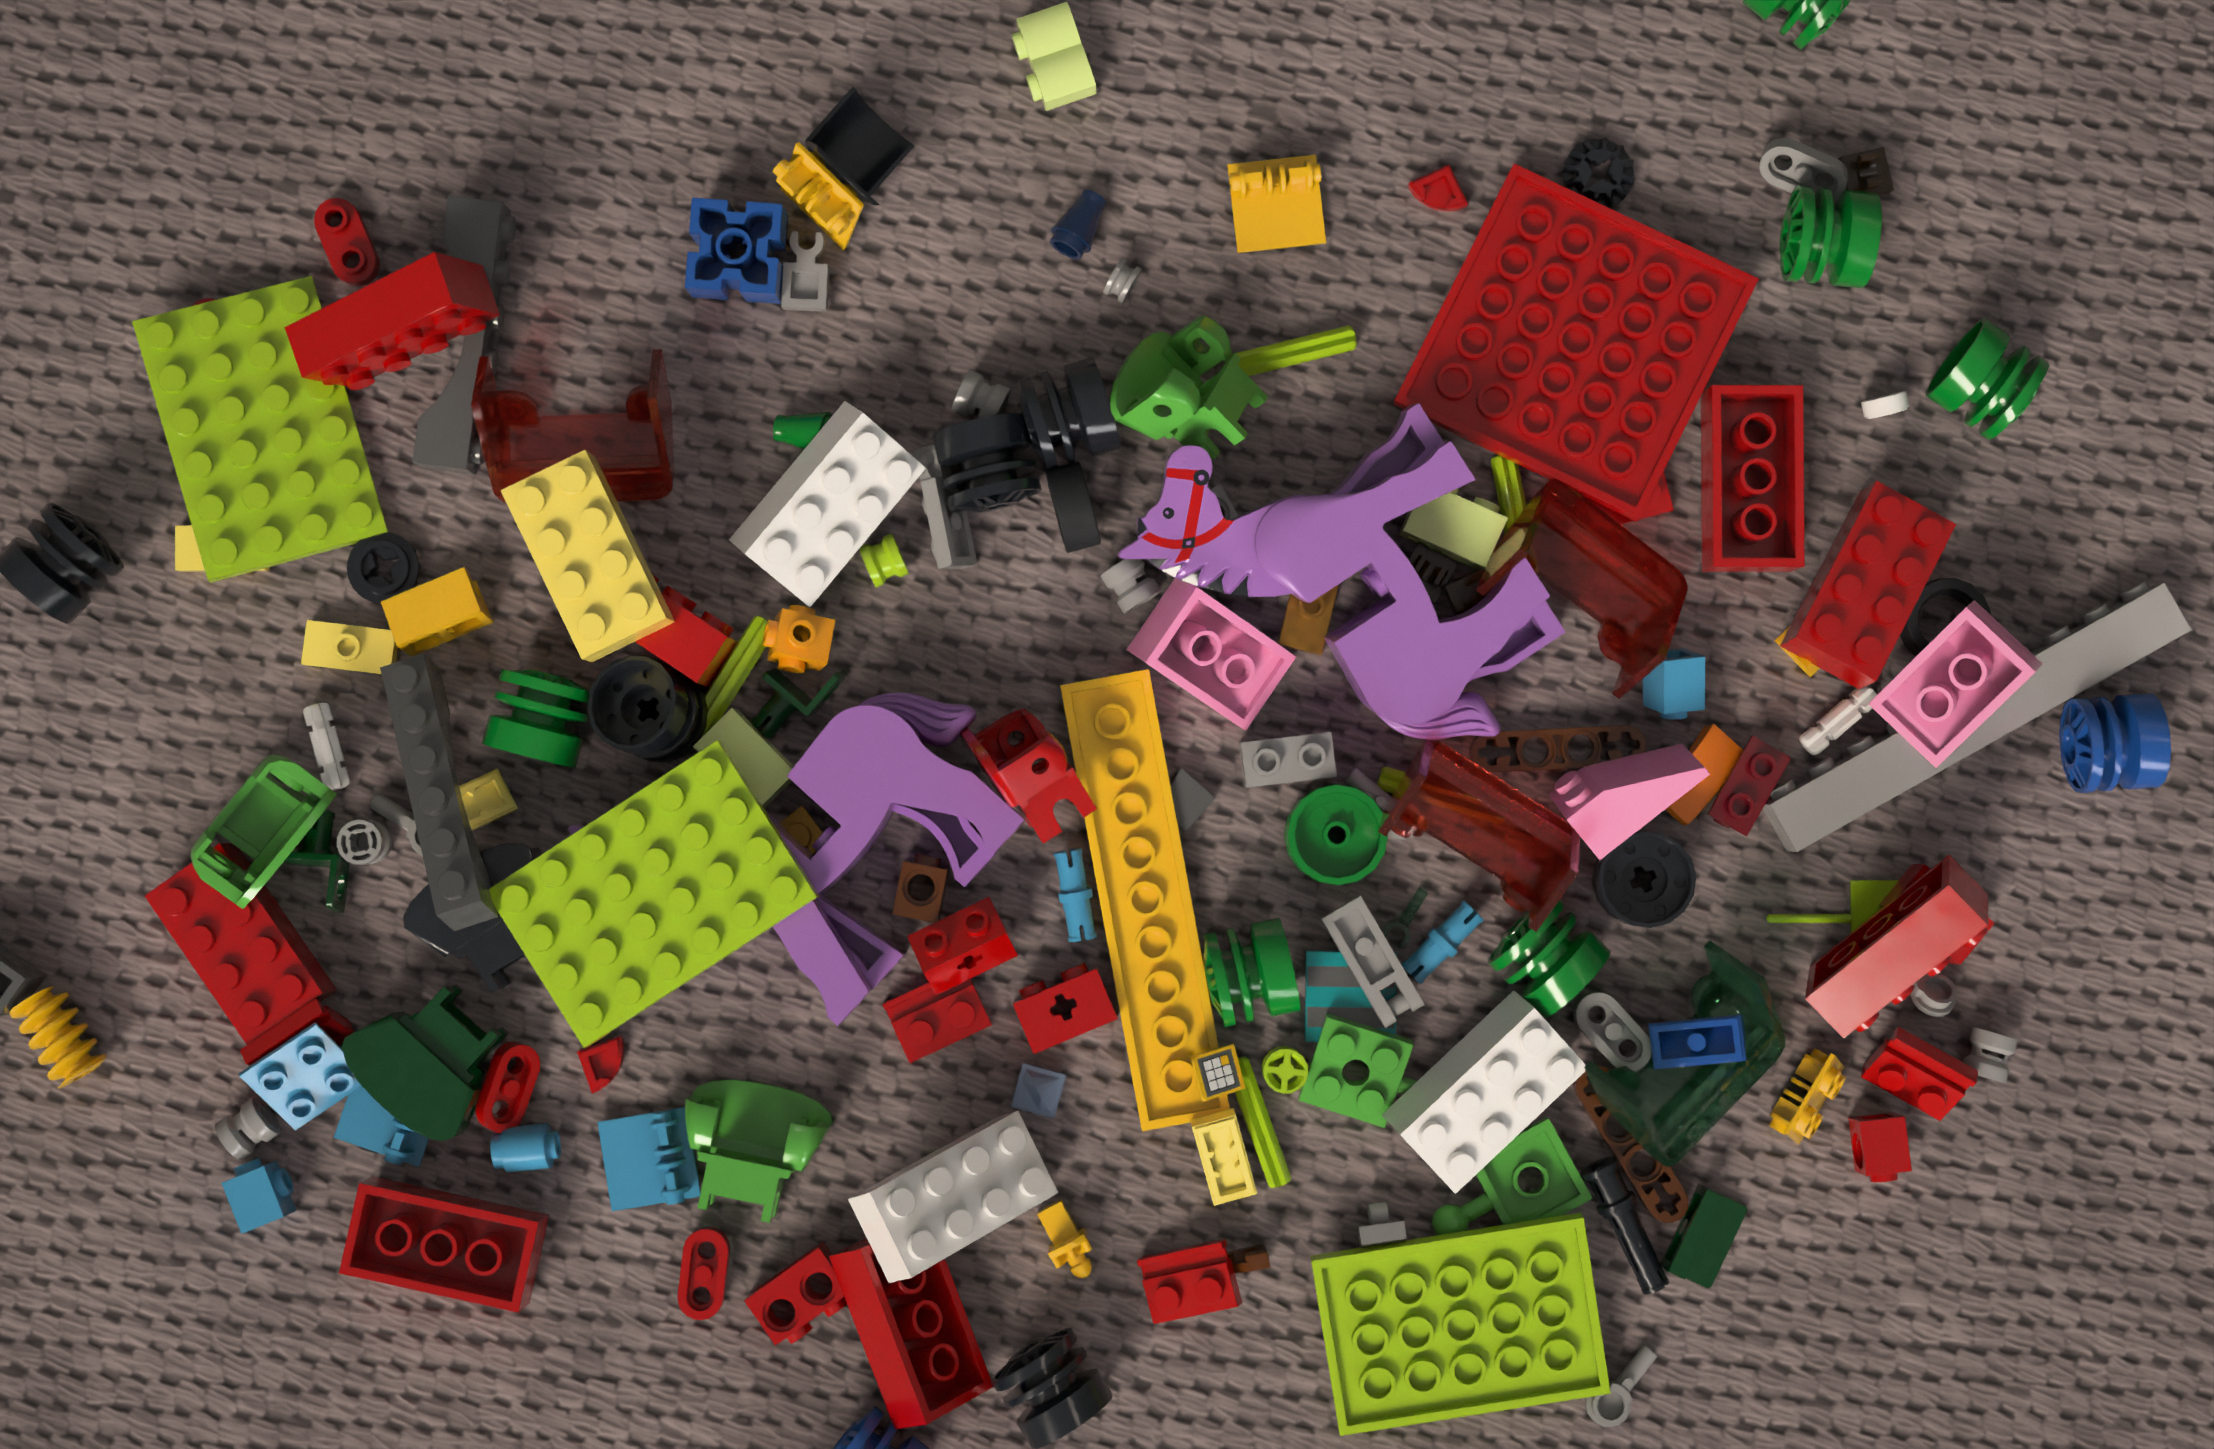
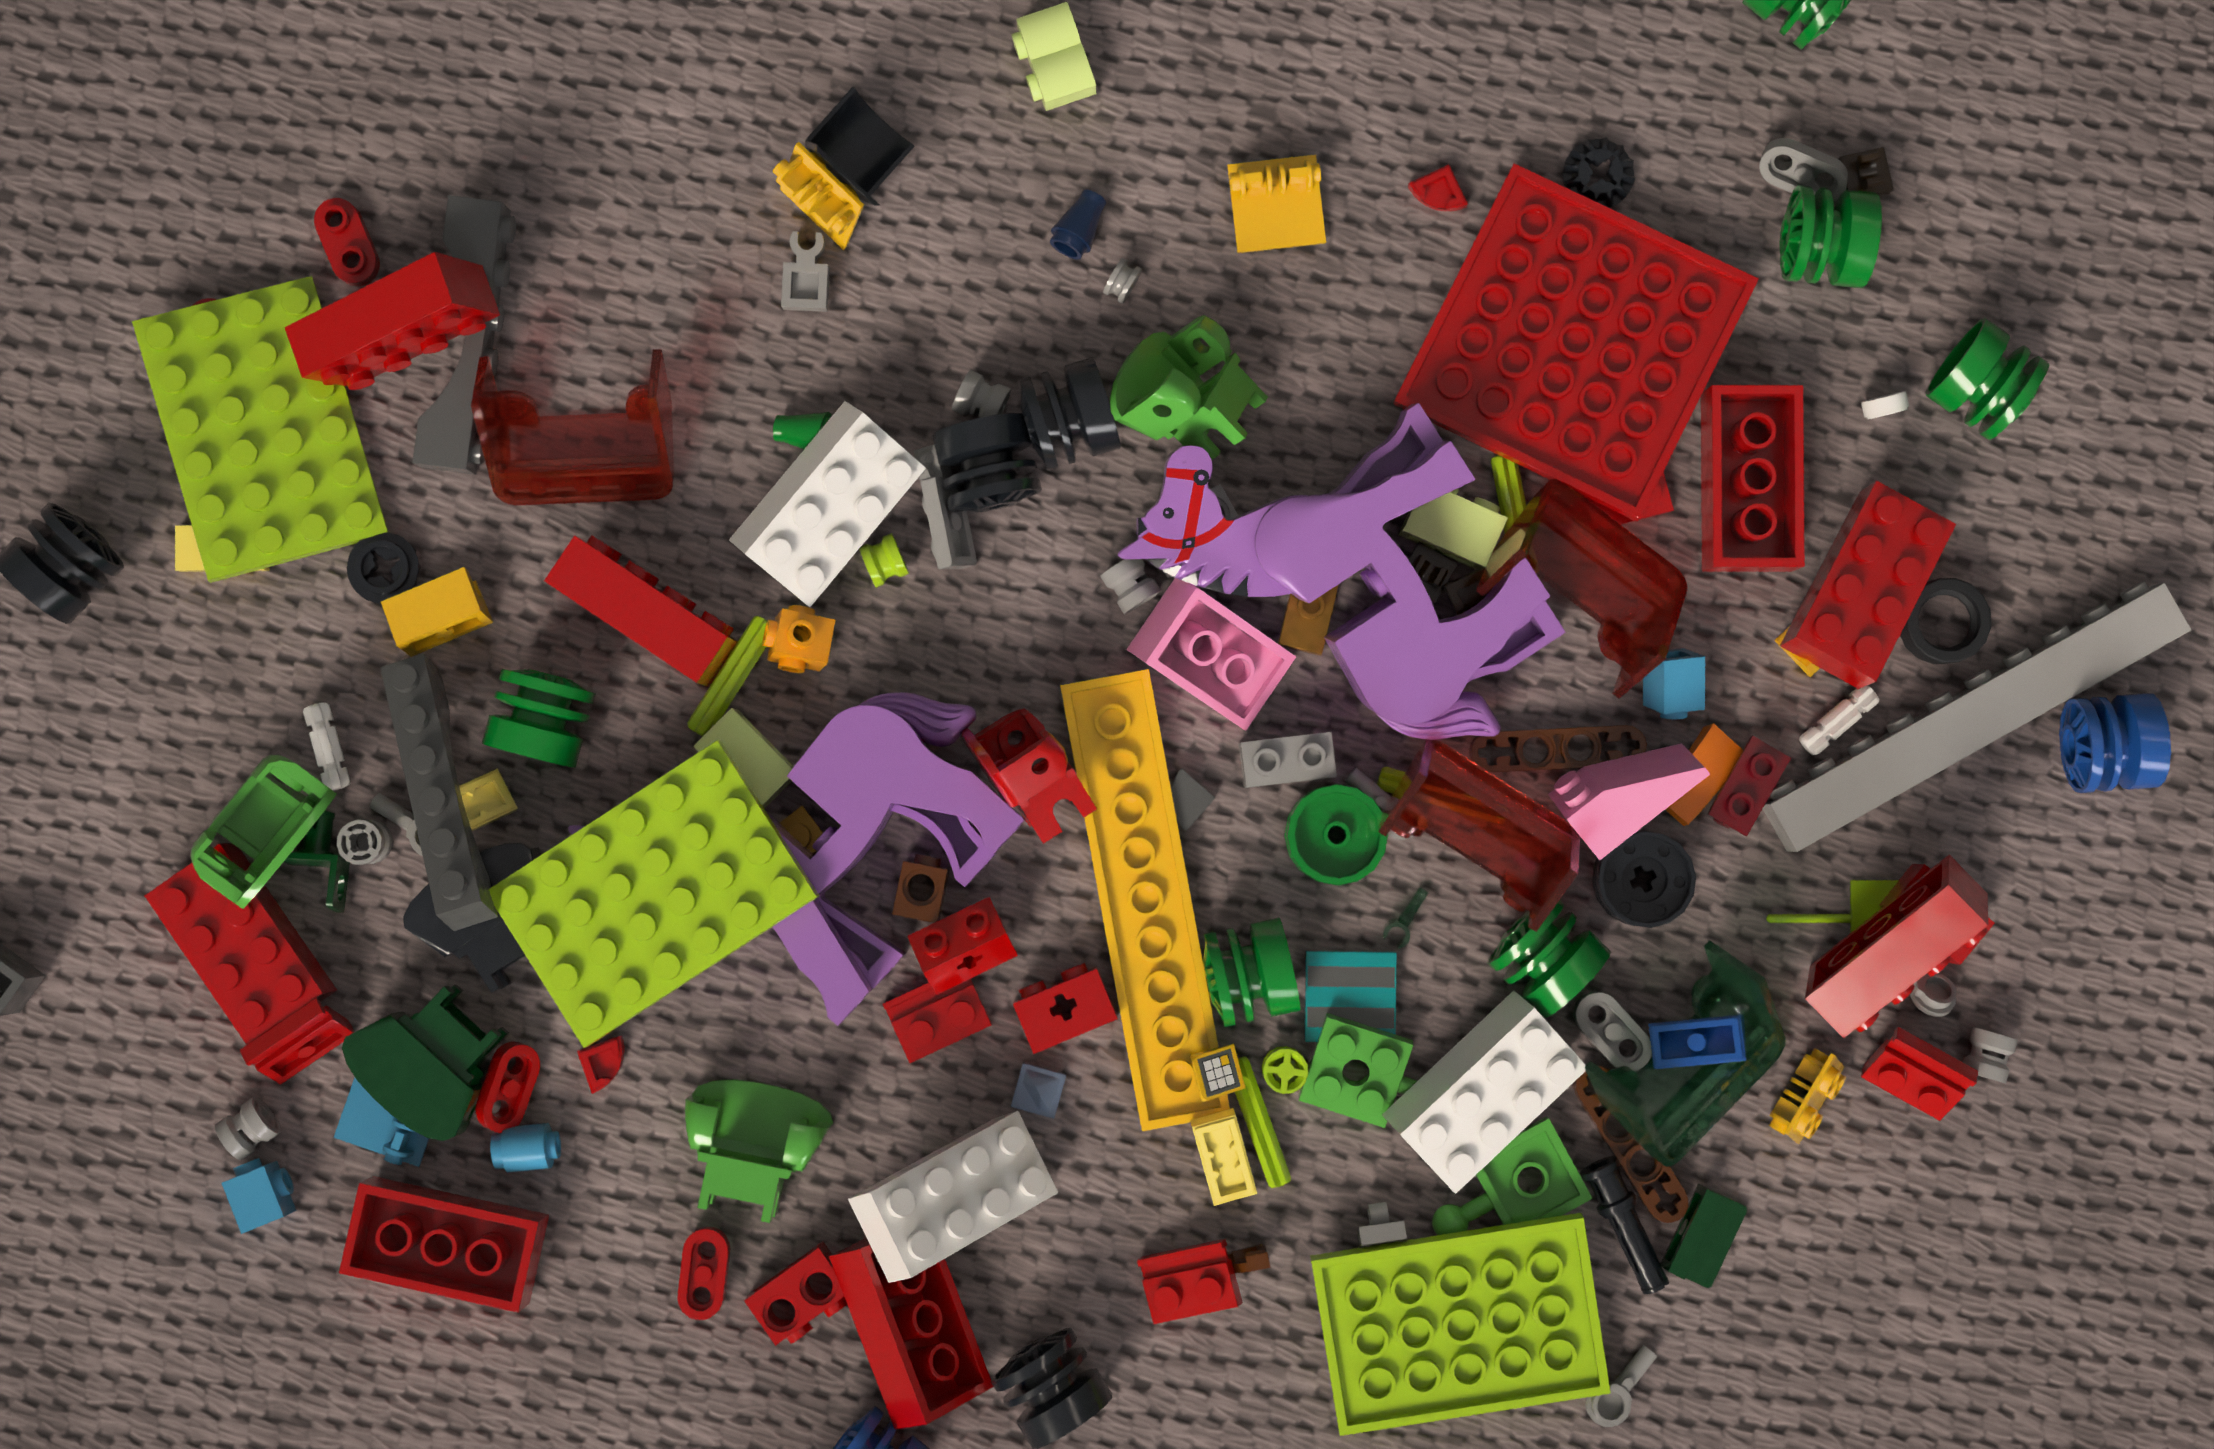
yellow piece [9,986,107,1089] -> none
dark azure hinge [239,1022,361,1130] -> none
light yellow plate [301,620,398,675] -> none
light yellow brick [500,450,675,662] -> none
black wheel [587,655,708,763] -> none
dark azure hinge [597,1107,701,1211] -> none
blue brick [685,197,789,304] -> none
dark green bracket [751,668,848,739] -> none
yellow piece [1037,1199,1092,1279] -> none
black tyre [1045,462,1101,553] -> none
dark azure pin [1053,848,1097,942] -> none
lime axle [1225,325,1357,376] -> none
light grey plate [1320,895,1424,1028] -> none
dark azure pin [1401,900,1484,984] -> none
red brick [1848,1112,1912,1182] -> none
bright pink slope [1869,600,2043,768] -> none

